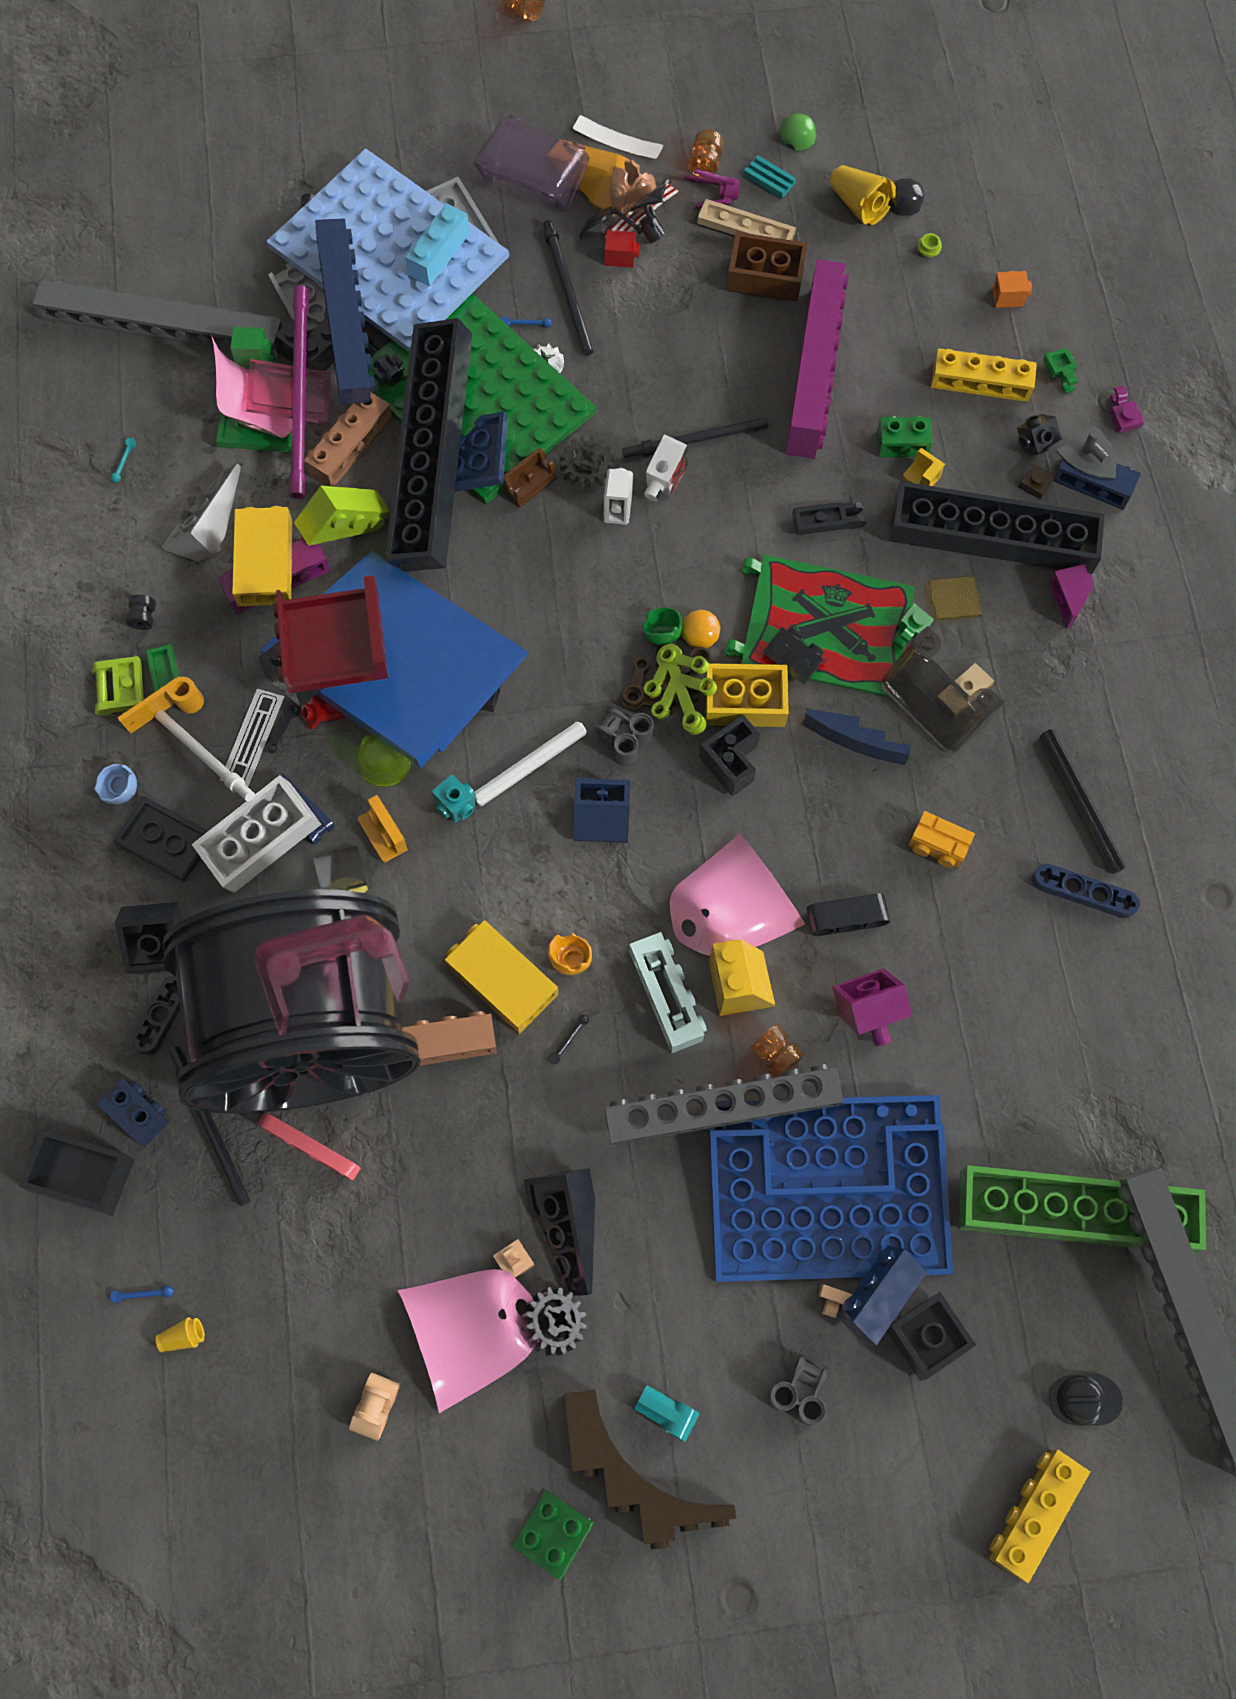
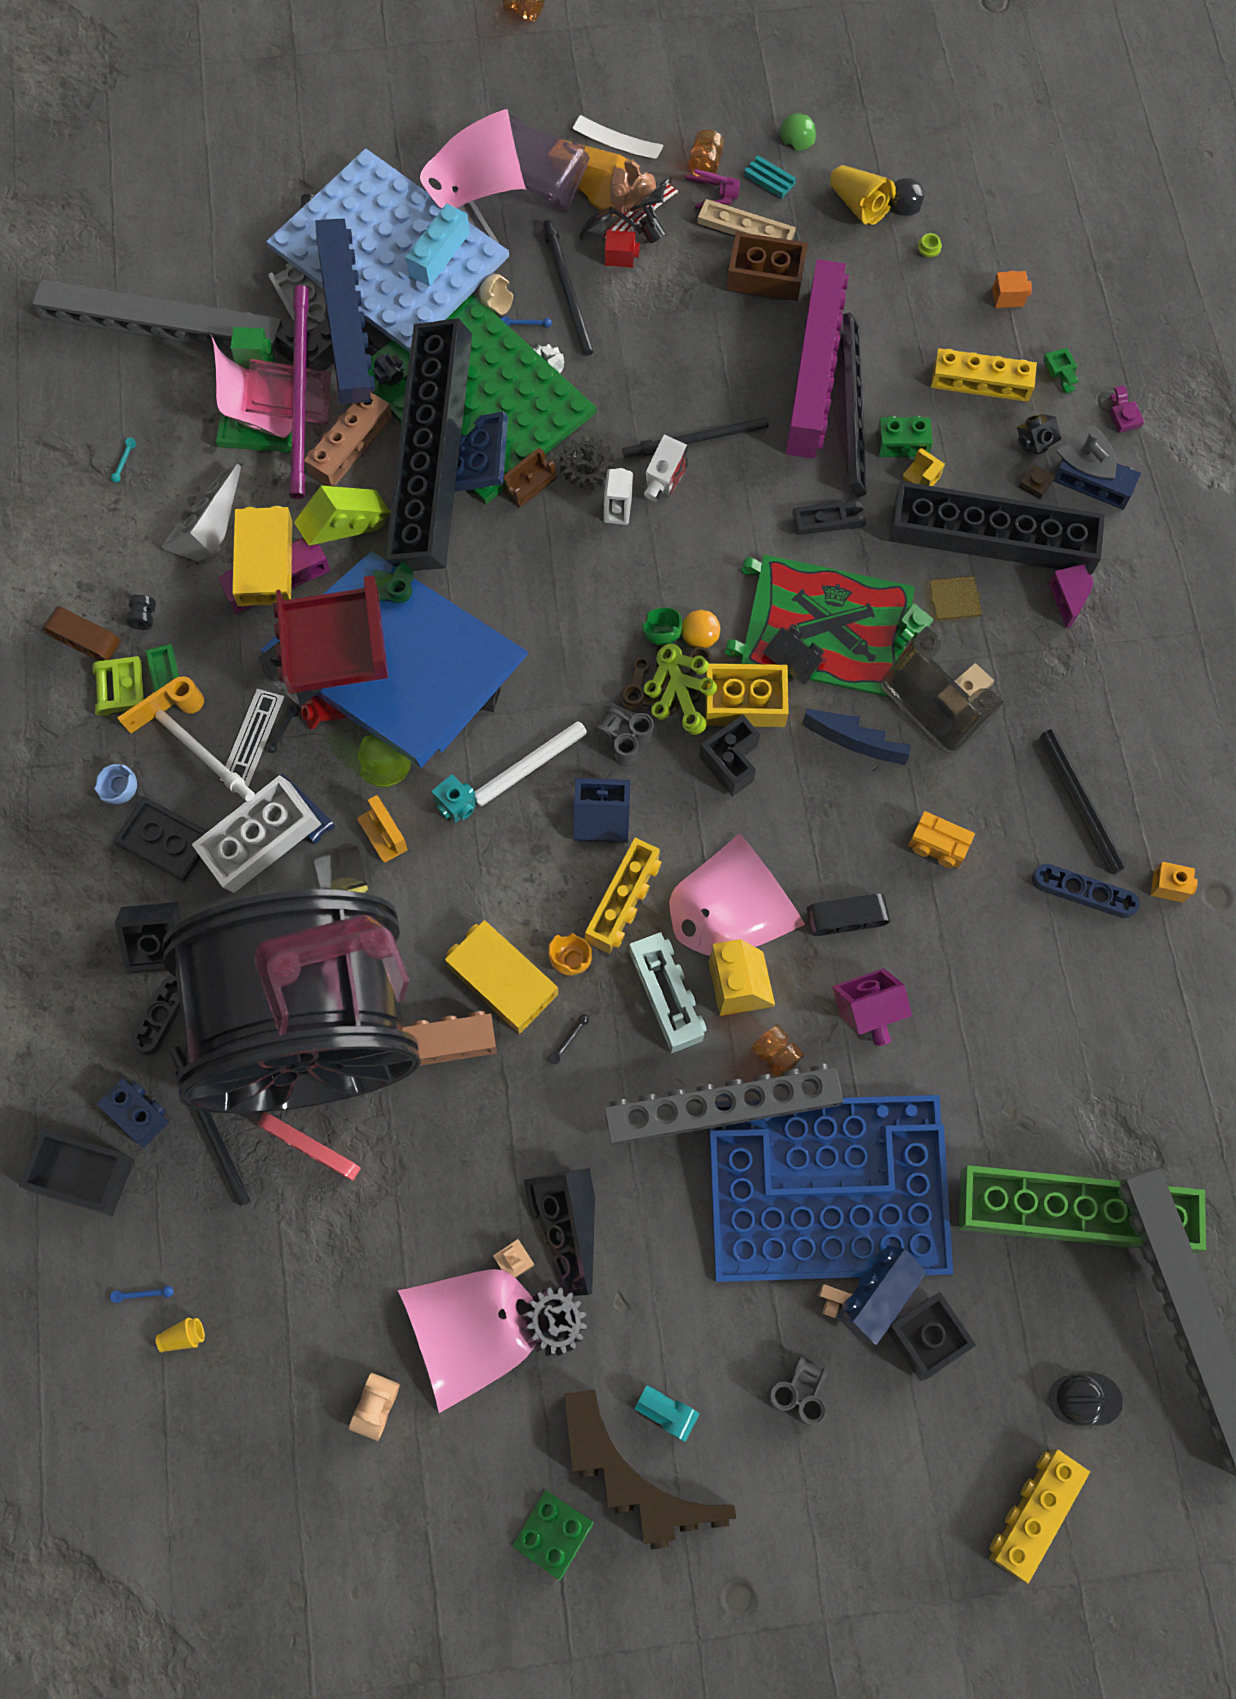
none -> reddish brown beam [42,606,122,661]
none -> dark green plate [373,562,414,604]
none -> bright pink piece [420,109,526,208]
none -> tan hair [479,274,513,315]
none -> yellow brick [585,838,662,954]
none -> black tile [843,312,867,497]
none -> light orange brick [1150,862,1197,903]

